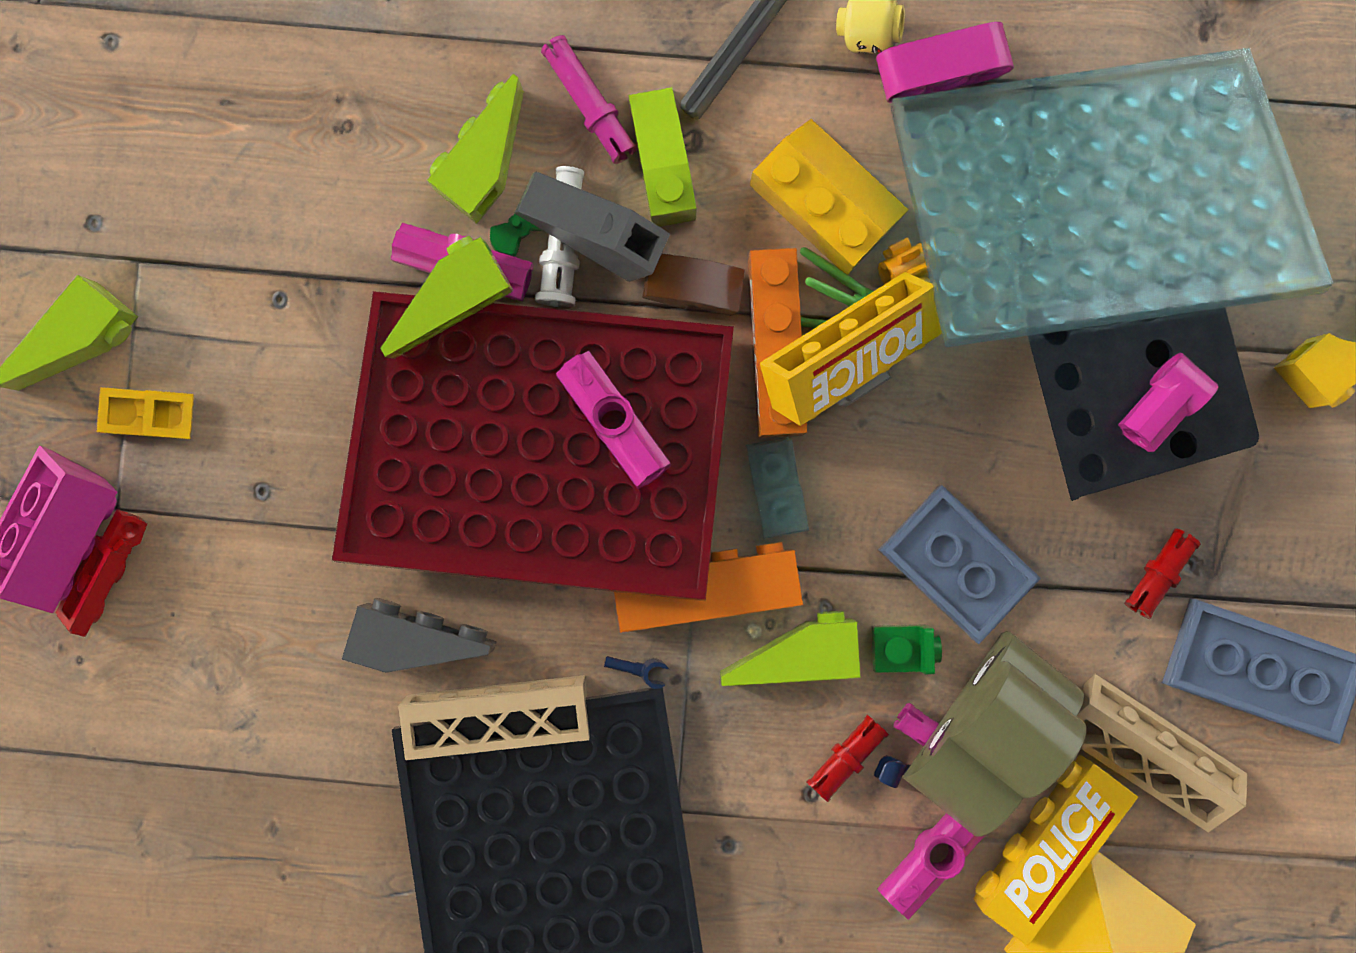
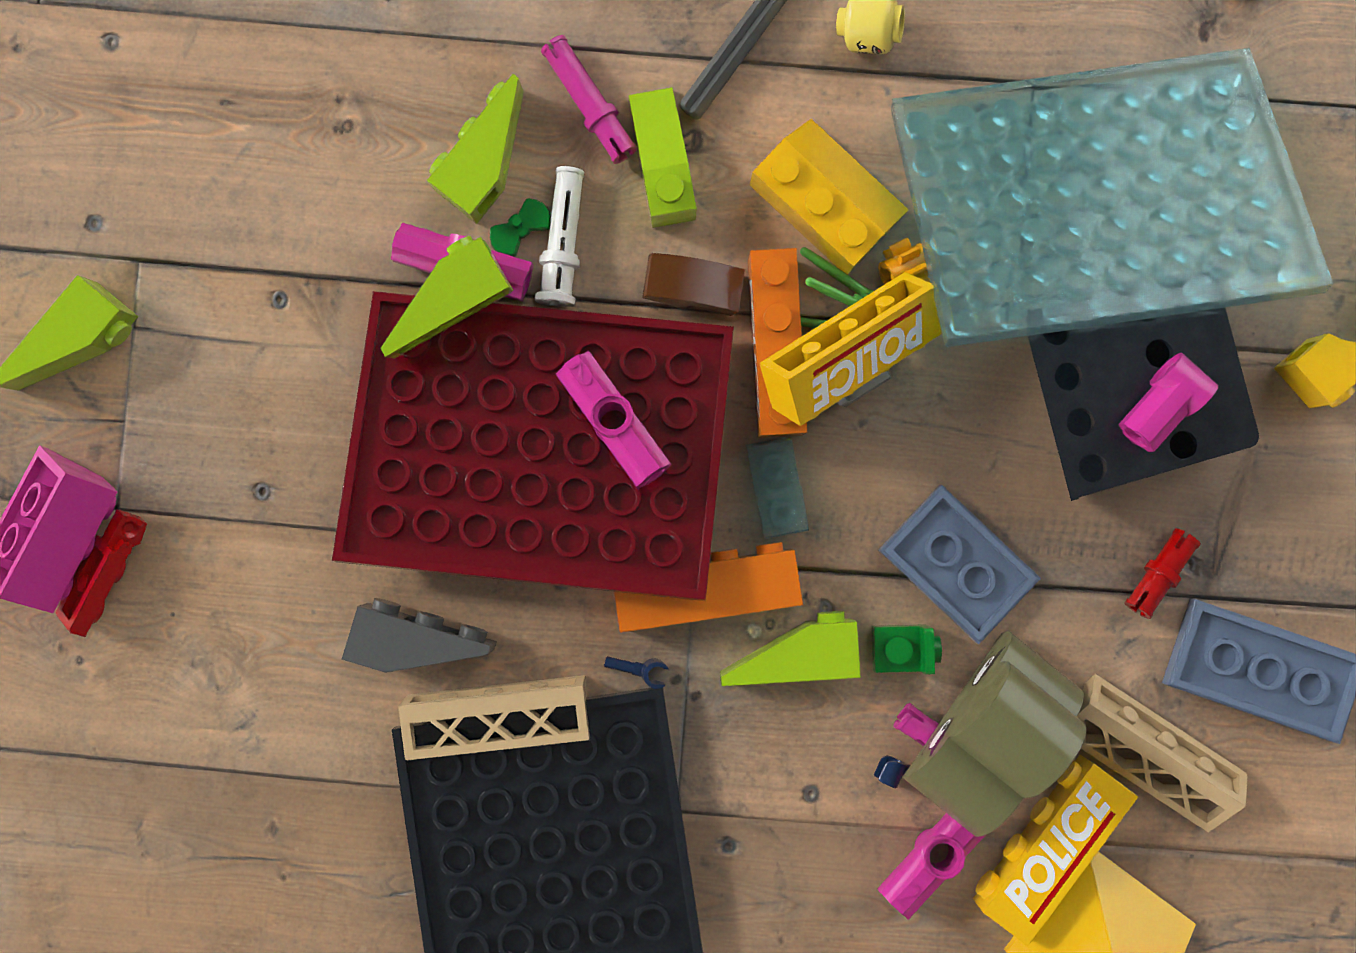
yellow slope [96,387,194,439] -> none
dark grey slope [514,171,670,282] -> none
red pin [806,715,889,802] -> none
dark pink beam [876,22,1014,103] -> none

